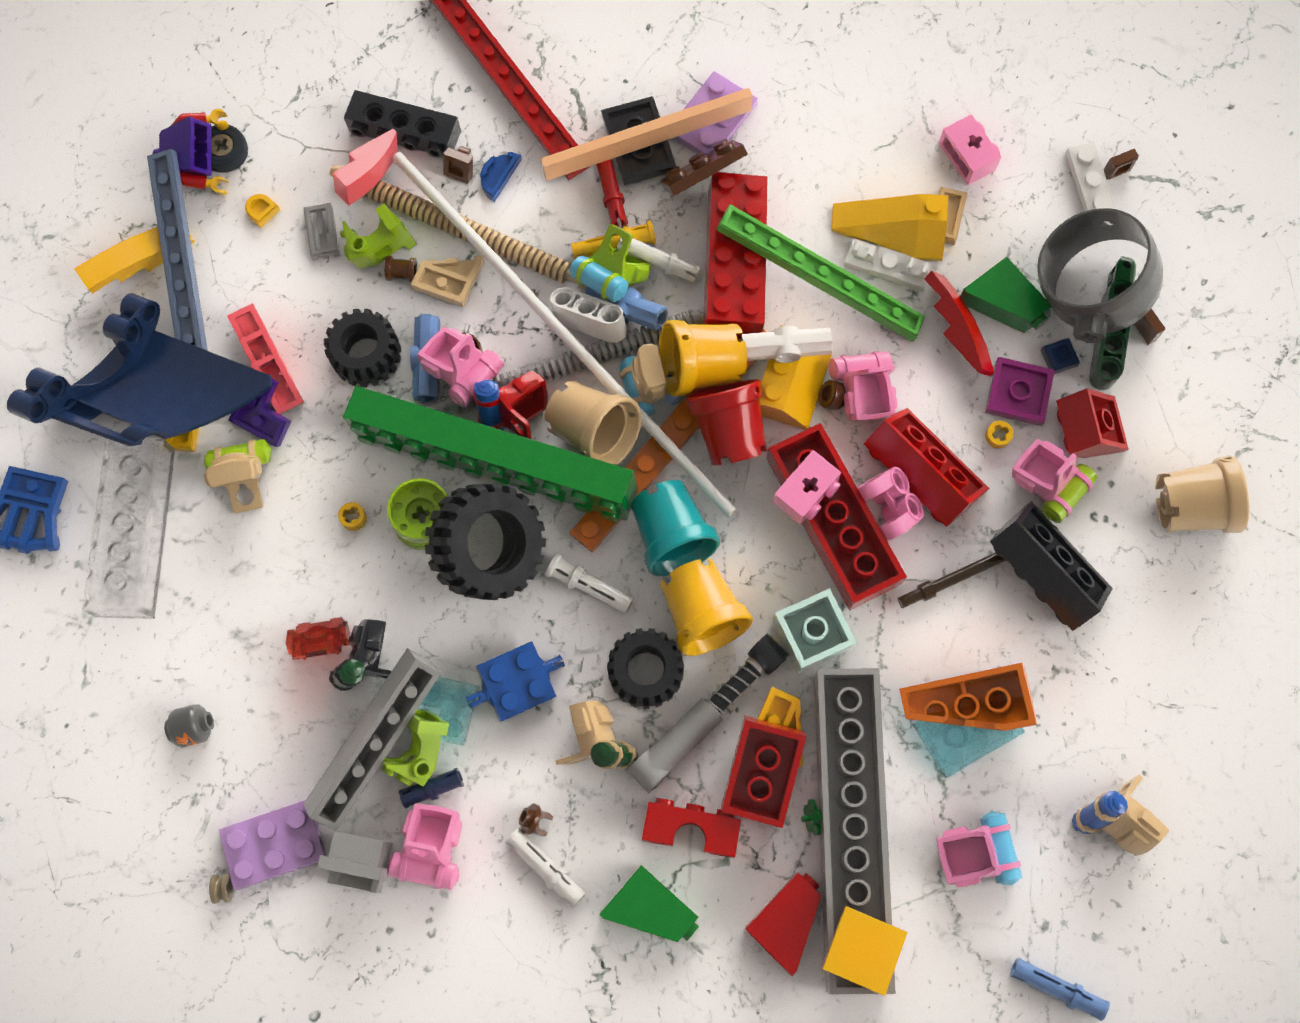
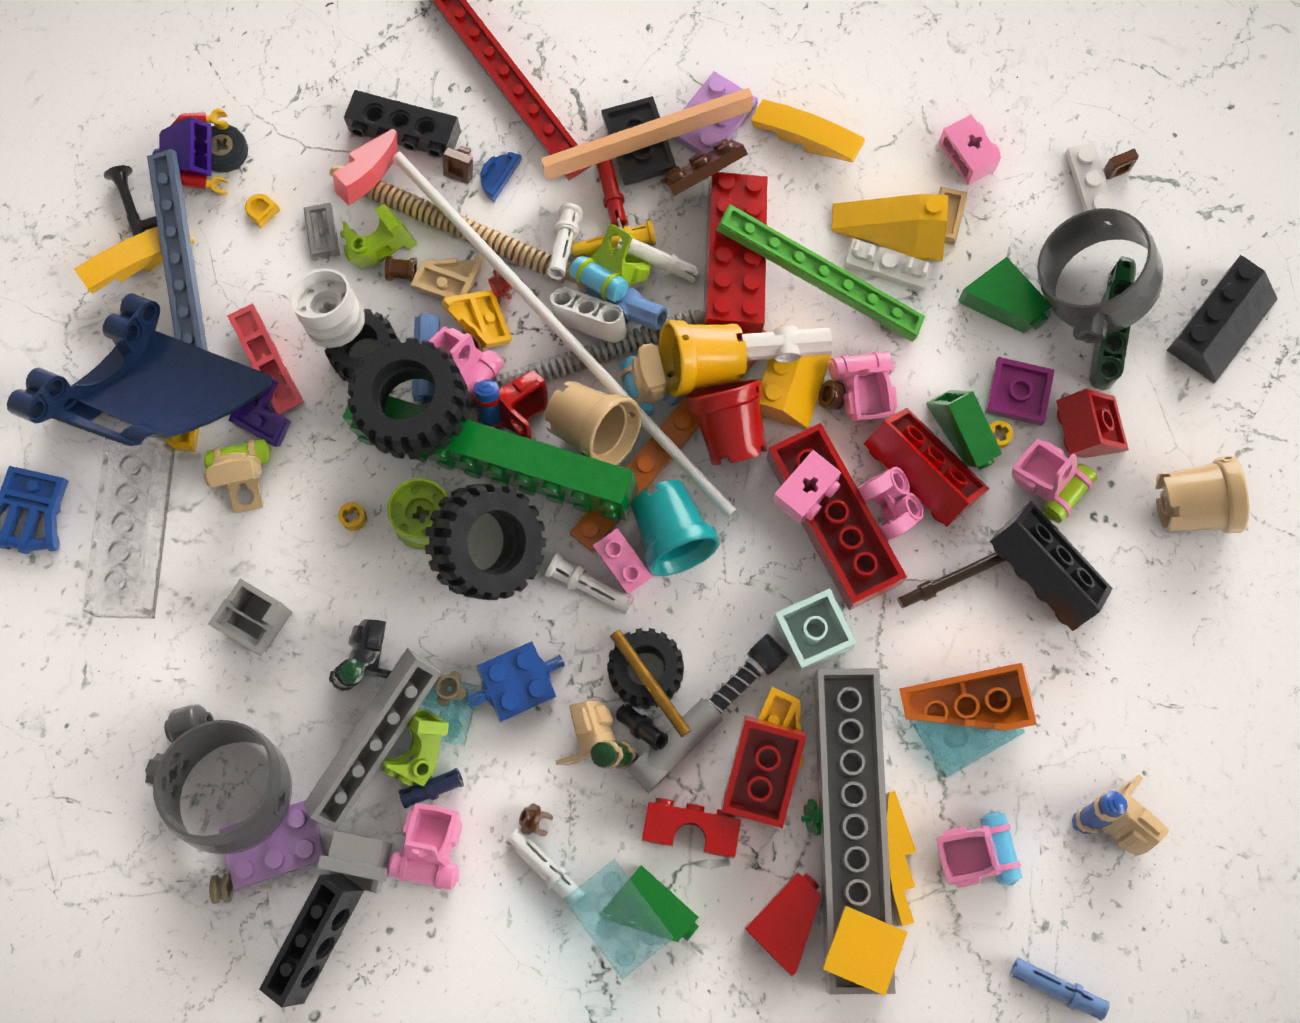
clear red piece [285,617,350,660] -> none
yellow piece [660,558,753,656] -> none
red slope [924,271,995,377] -> none
dark blue tile [1040,338,1080,374] -> none
reddish brown tile [1133,309,1166,345] -> none
none -> black piece [103,165,158,236]
none -> dark grey cylinder [145,720,292,854]
none -> light grey plate [208,578,292,656]
none -> black brick [259,873,364,1008]
none -> white wheel [290,268,365,348]
none -> black tyre [347,338,470,460]
none -> dark tan plate [433,671,466,706]
none -> yellow wing [441,290,512,349]
none -> clear red plate [488,270,513,299]
none -> white pin [547,203,583,280]
none -> clear light blue plate [563,859,673,980]
none -> bright pink brick [592,528,652,594]
none -> pearl gold bar [610,629,691,738]
none -> black pin [616,704,668,751]
none -> yellow slope [751,99,865,163]
none -> yellow slope [886,790,916,927]
none -> green slope [926,390,1002,469]
none -> black slope [1166,255,1278,383]

